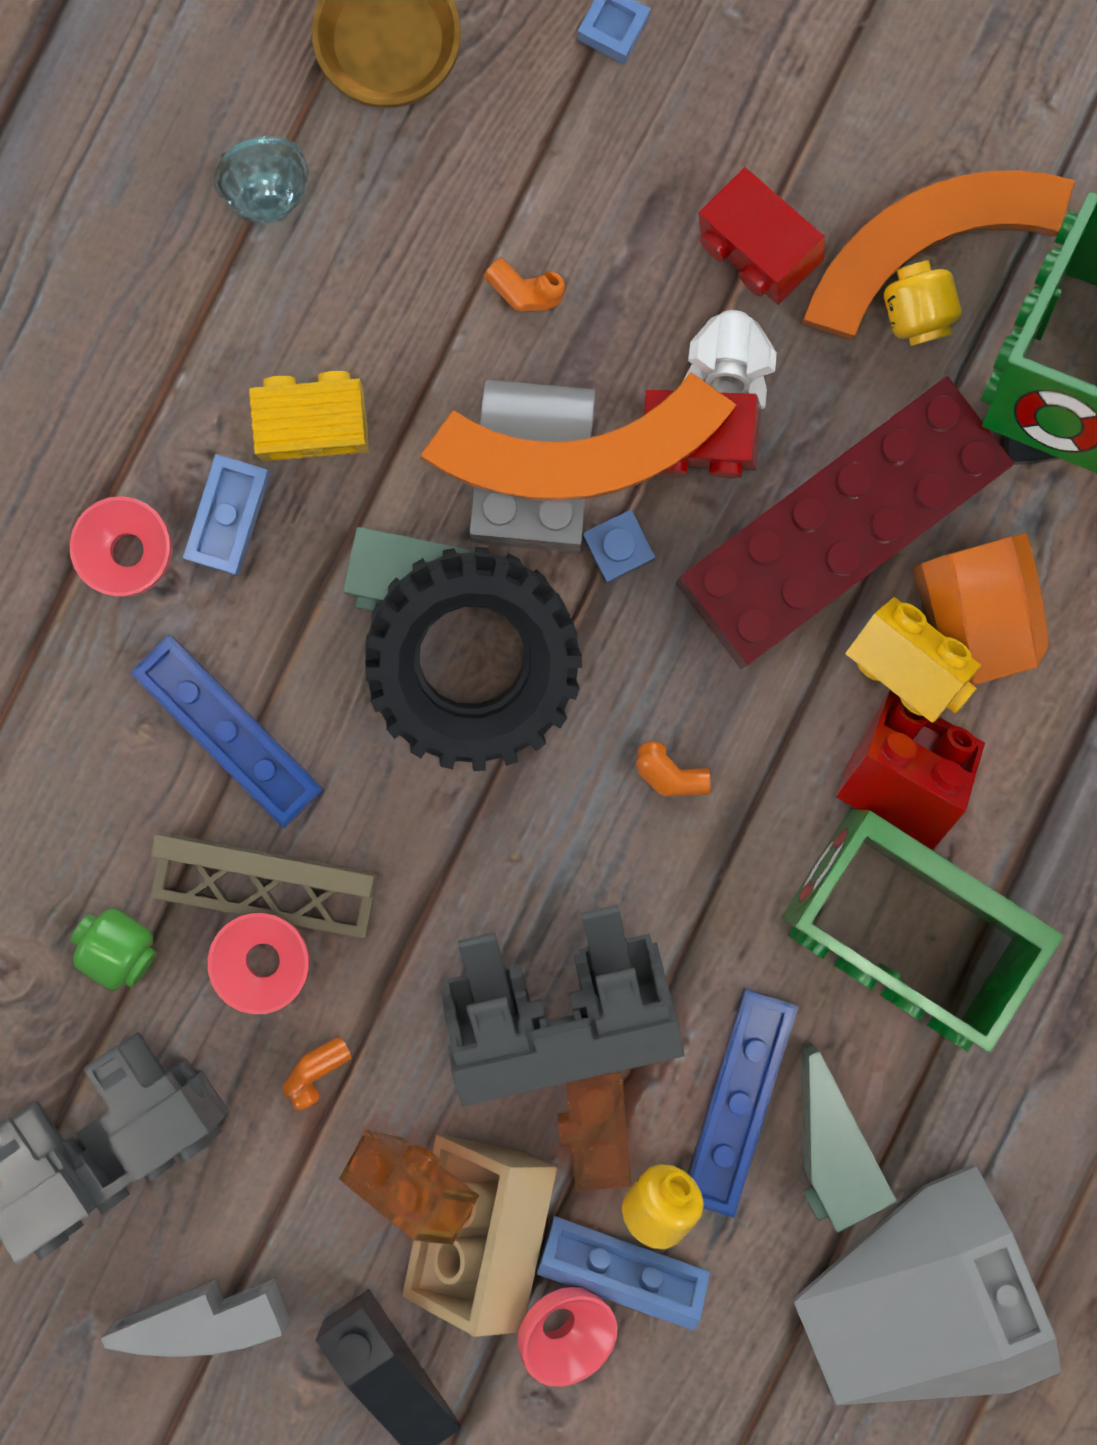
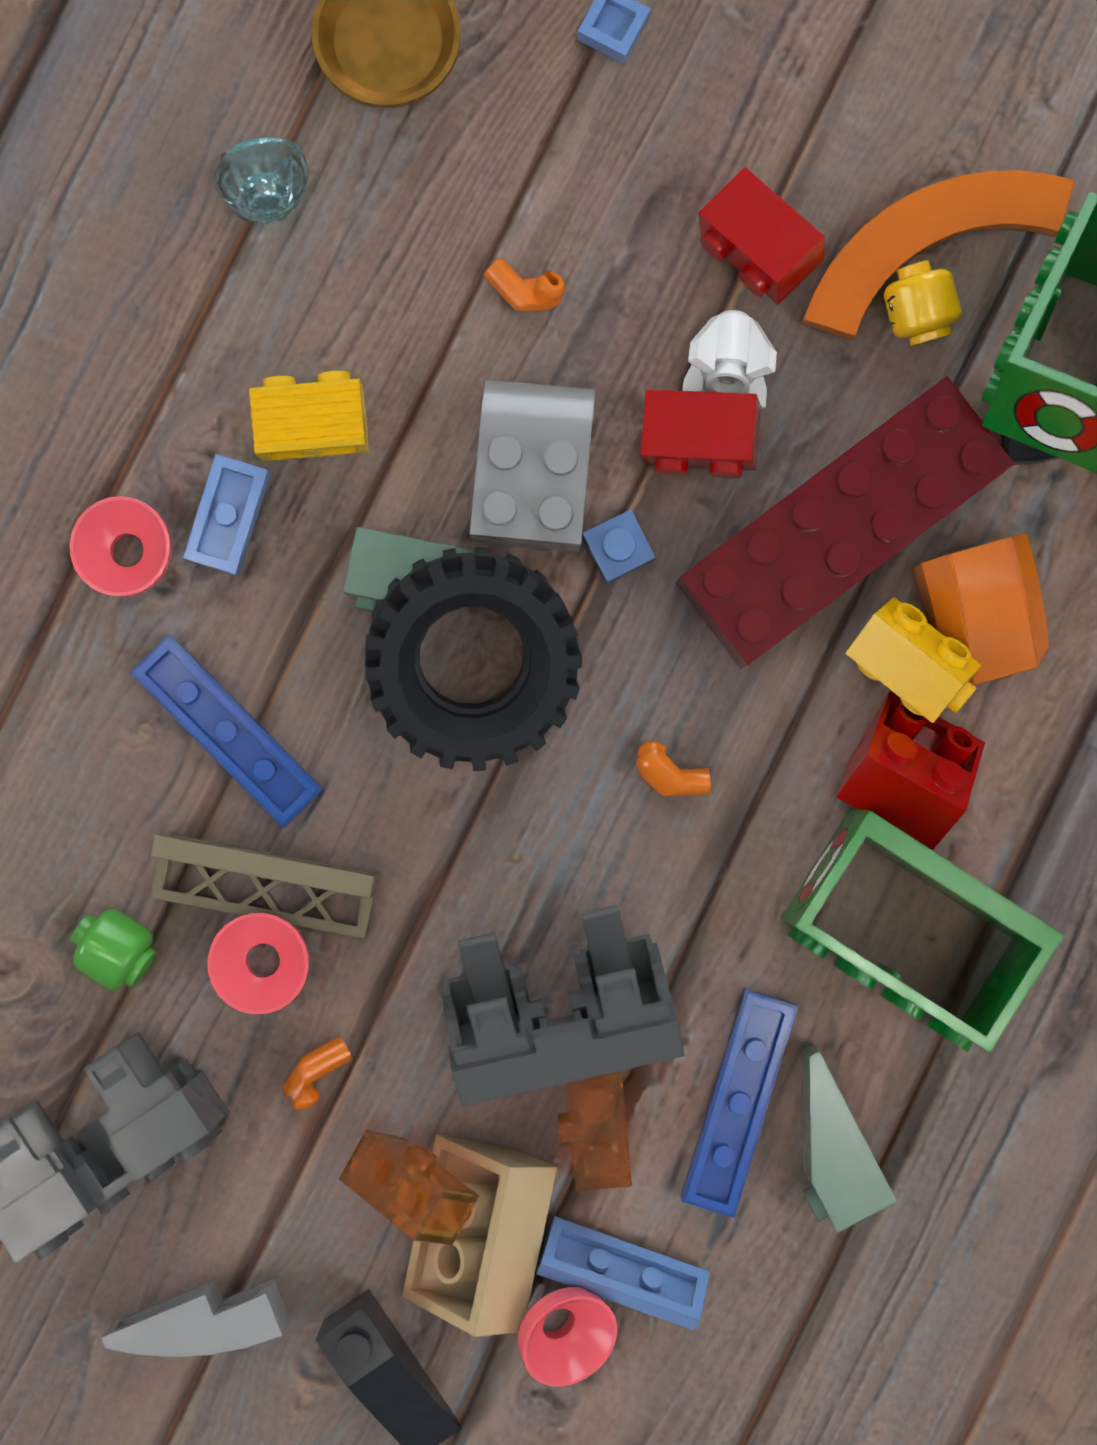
orange tile [420,372,736,502] -> none
yellow head [621,1164,704,1249] -> none
light grey wedge [792,1164,1062,1405] -> none

